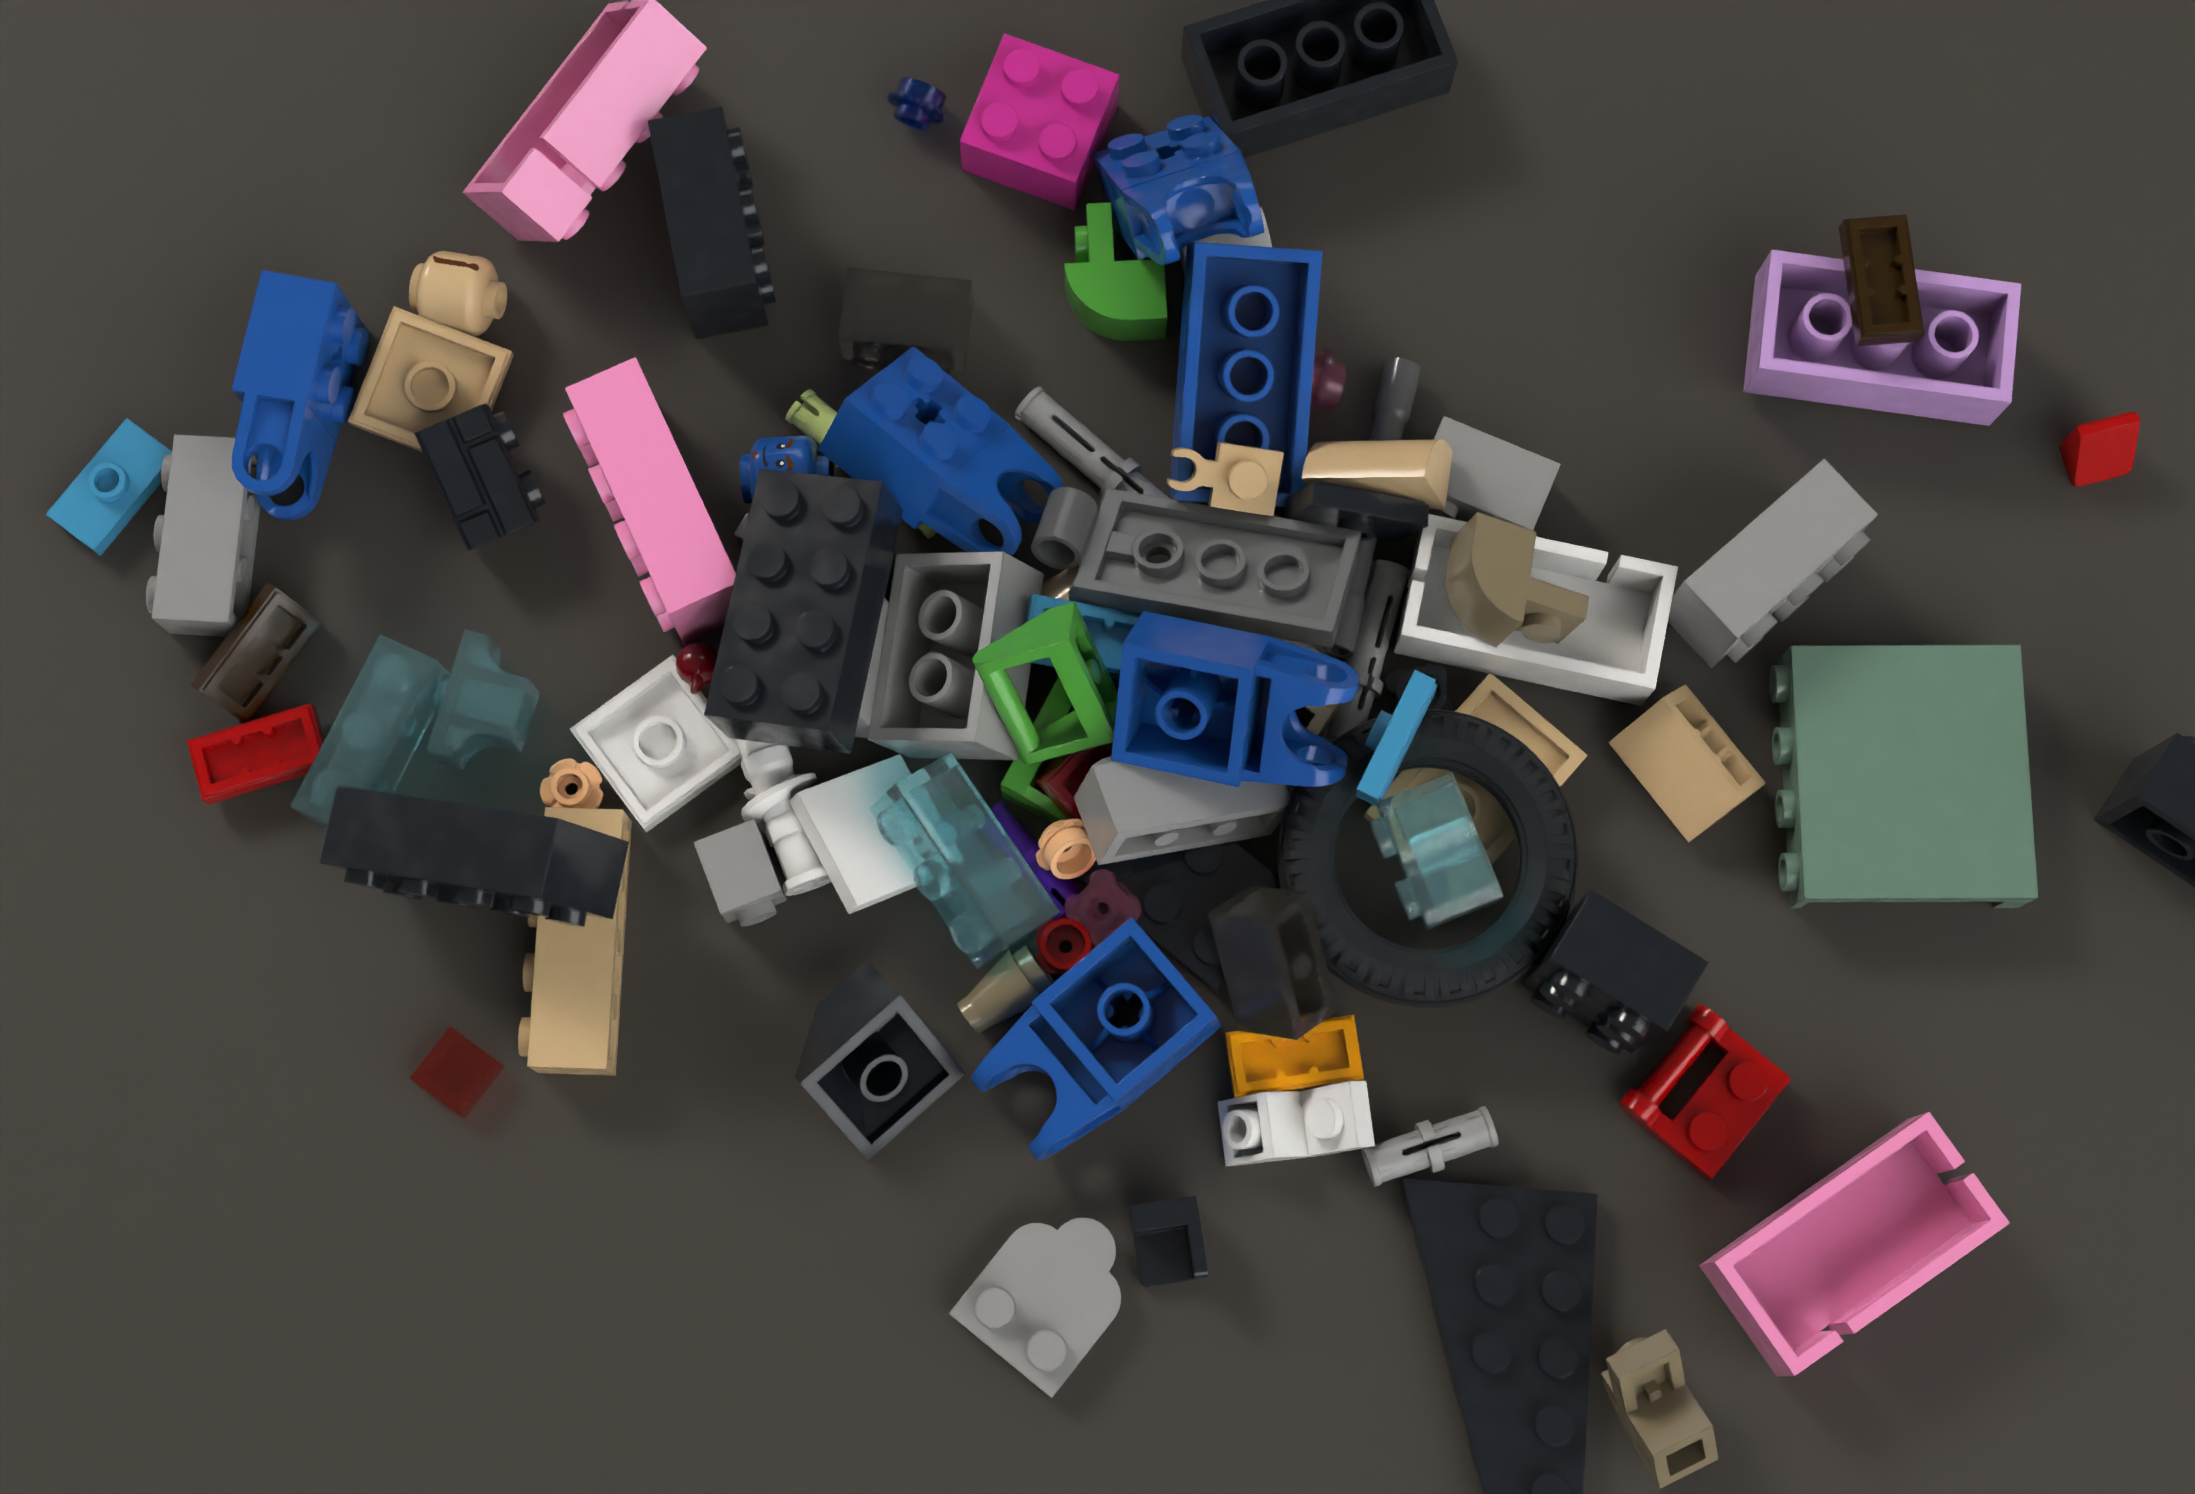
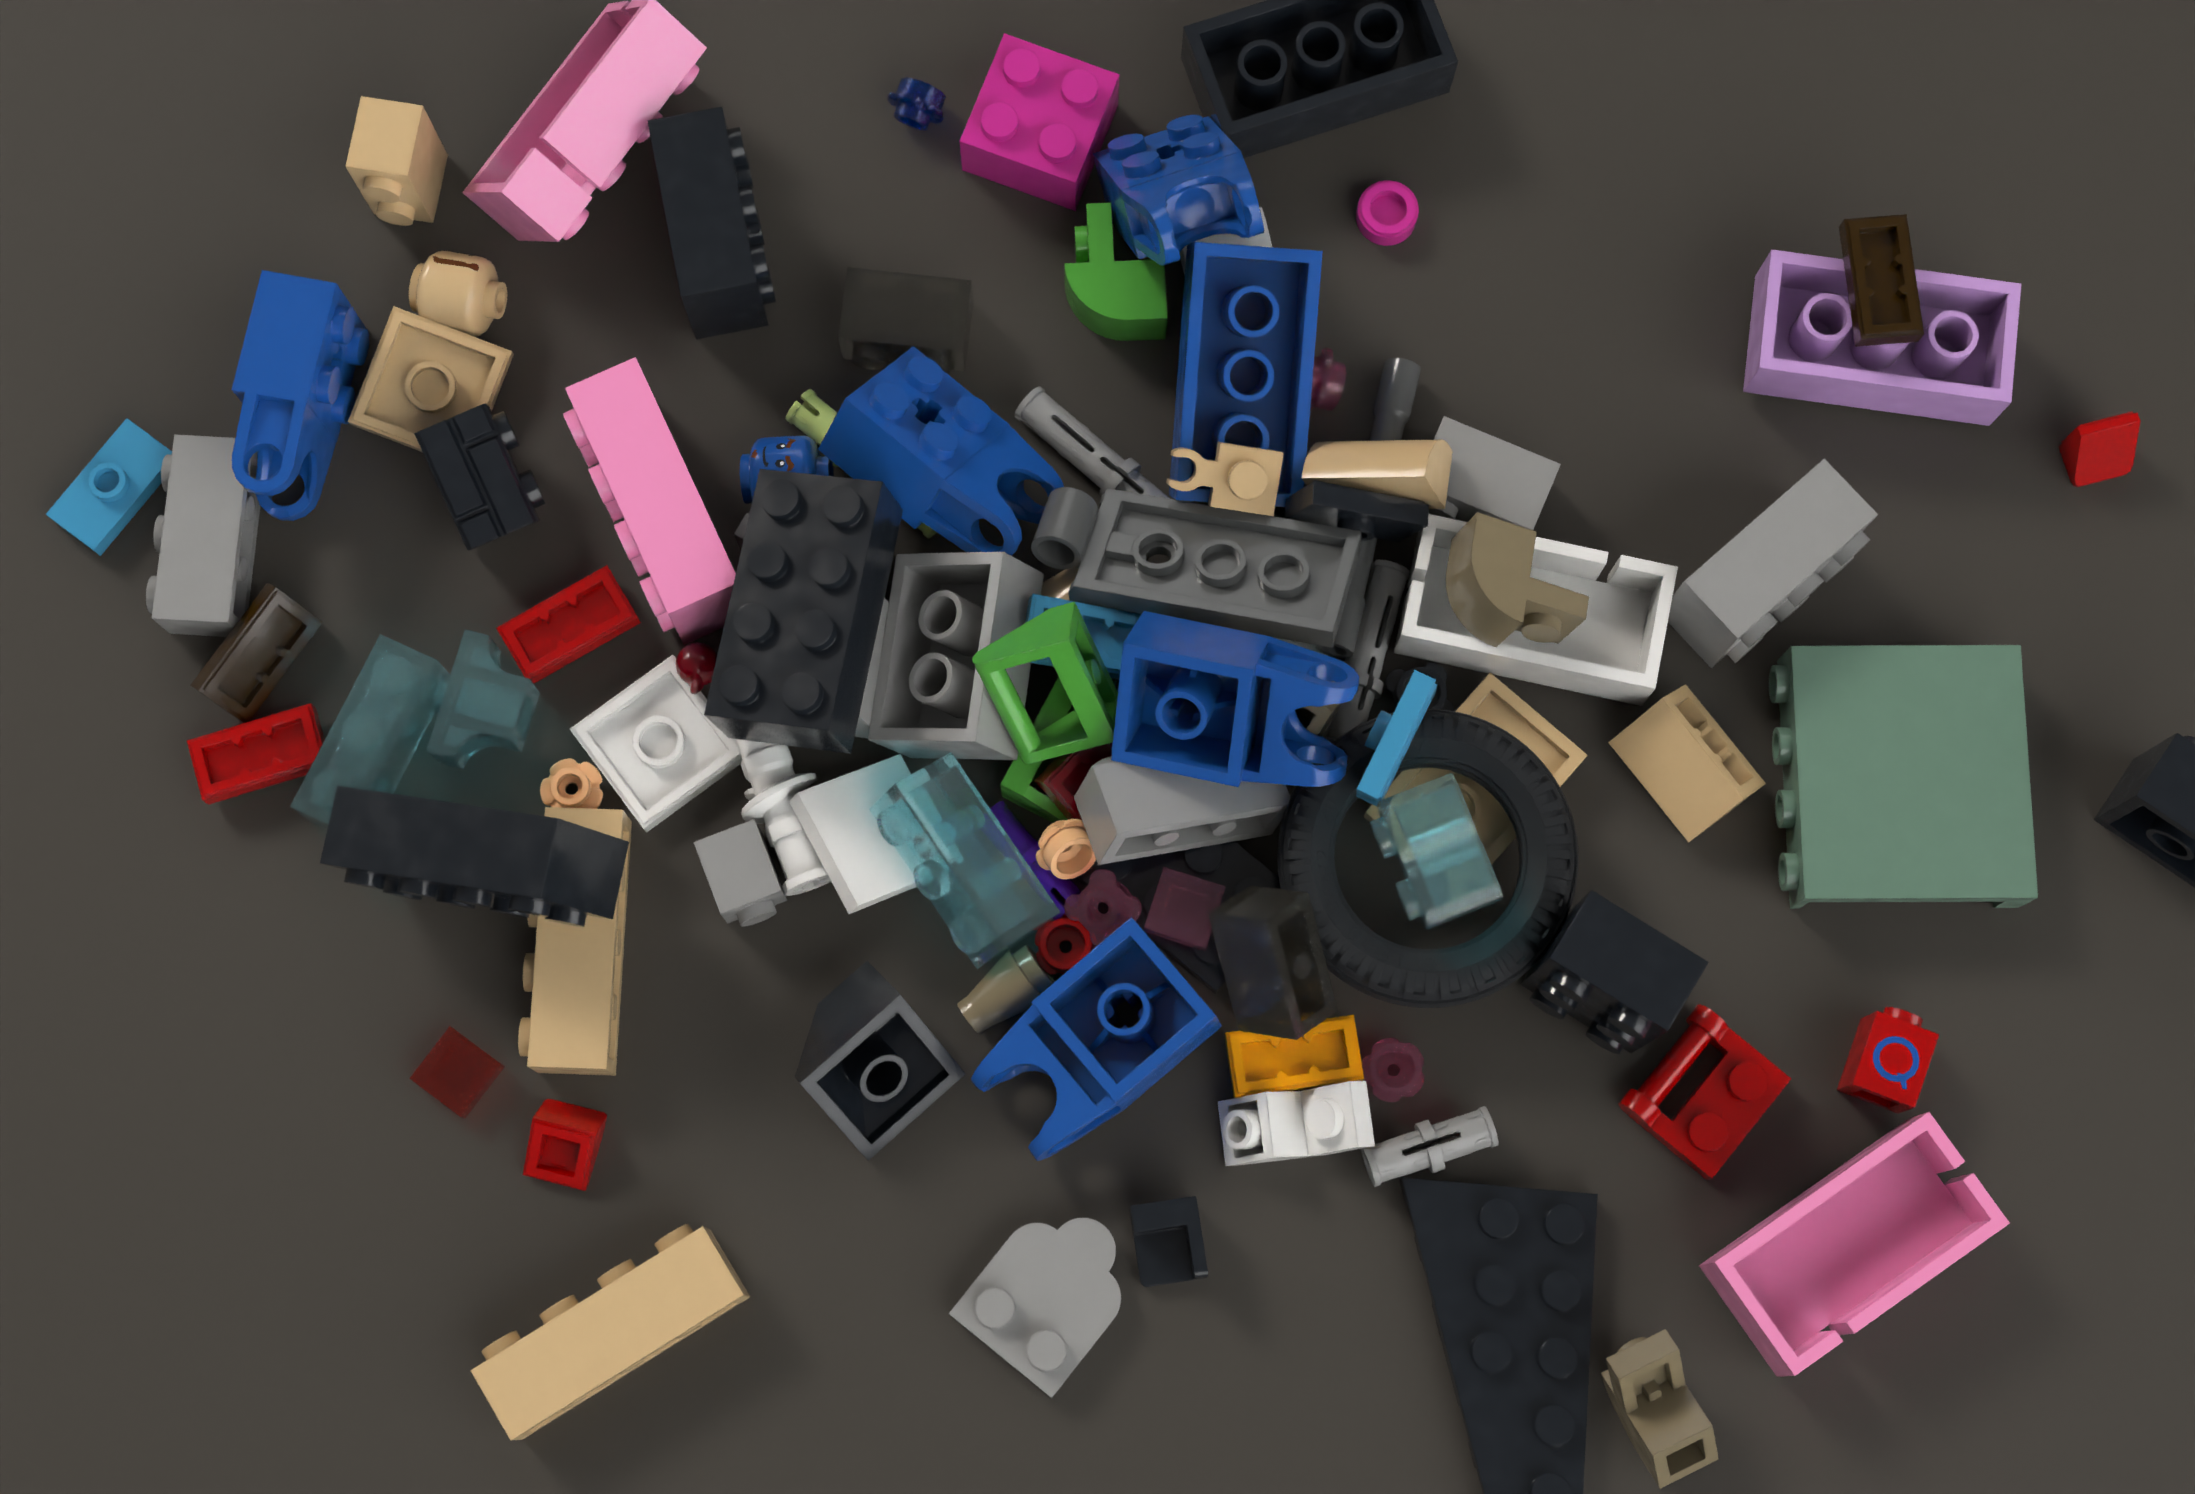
none -> tan brick [346,96,448,226]
none -> tan brick [470,1224,750,1441]
none -> red plate [496,565,641,686]
none -> red slope [523,1099,607,1191]
none -> clear pink tile [1144,867,1226,951]
none -> dark pink tile [1356,180,1419,246]
none -> clear pink plate [1362,1038,1425,1103]
none -> red brick [1837,1007,1940,1114]

